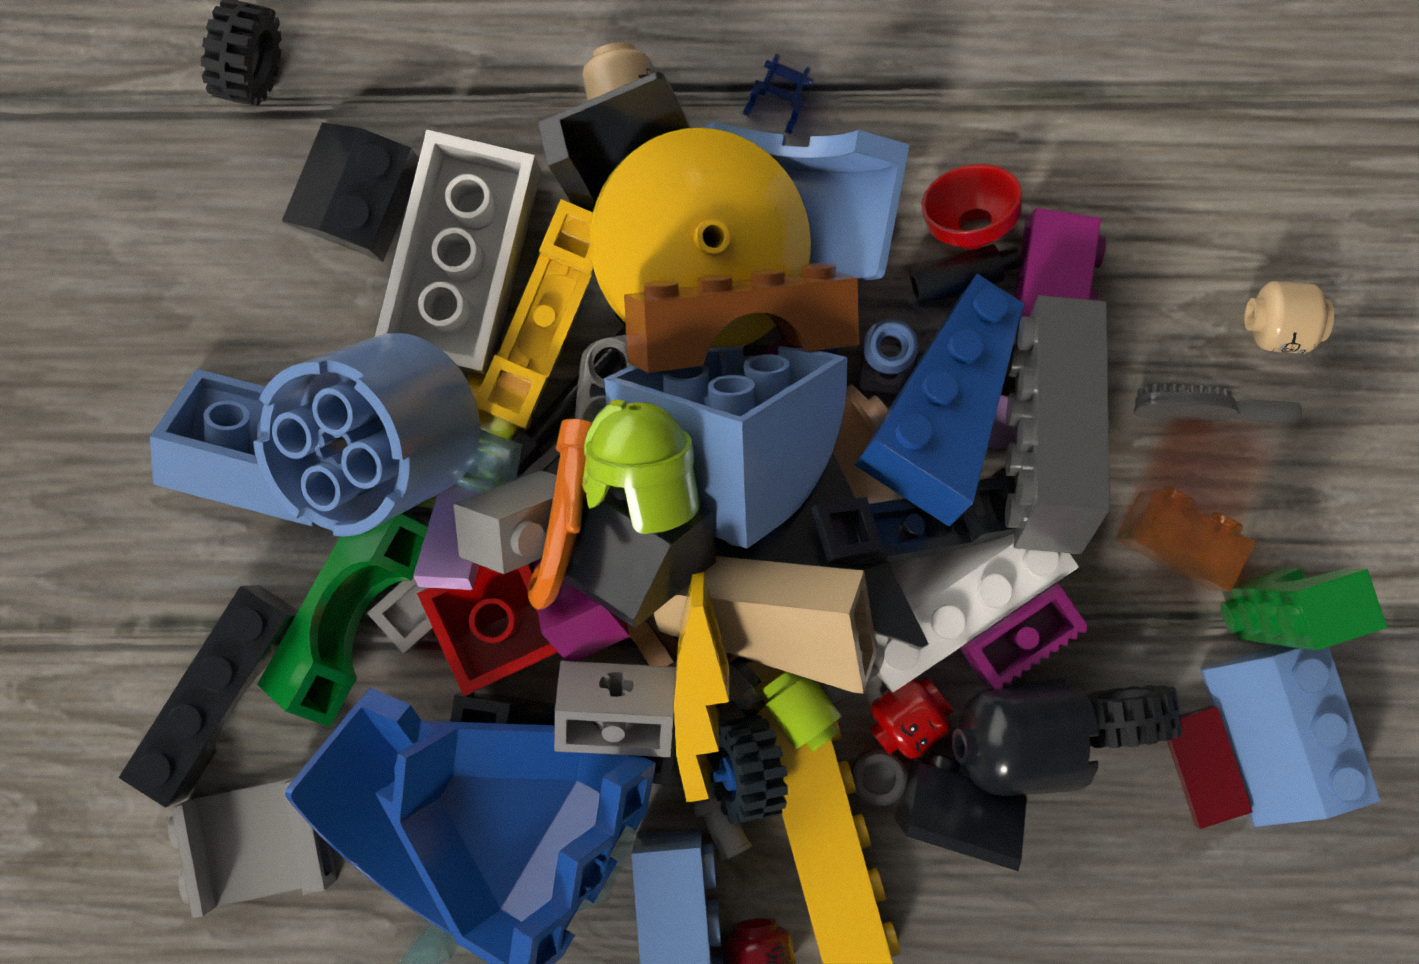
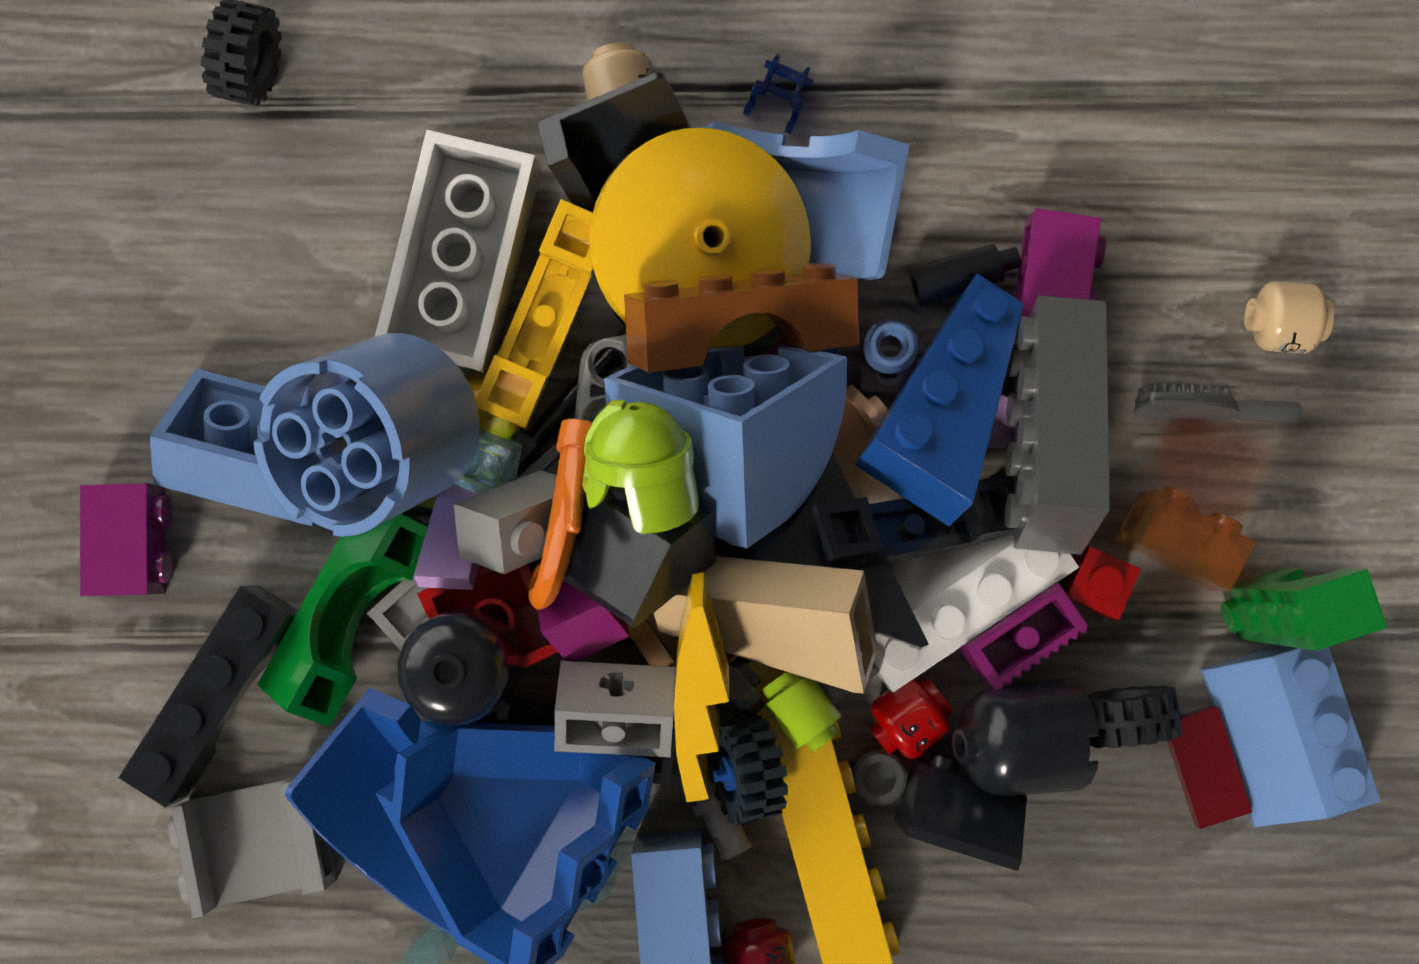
black slope [282,122,419,262] -> none
red piece [921,164,1023,250] -> none
none -> magenta brick [80,483,172,596]
none -> black cylinder [397,607,523,726]
none -> red brick [1059,546,1141,620]

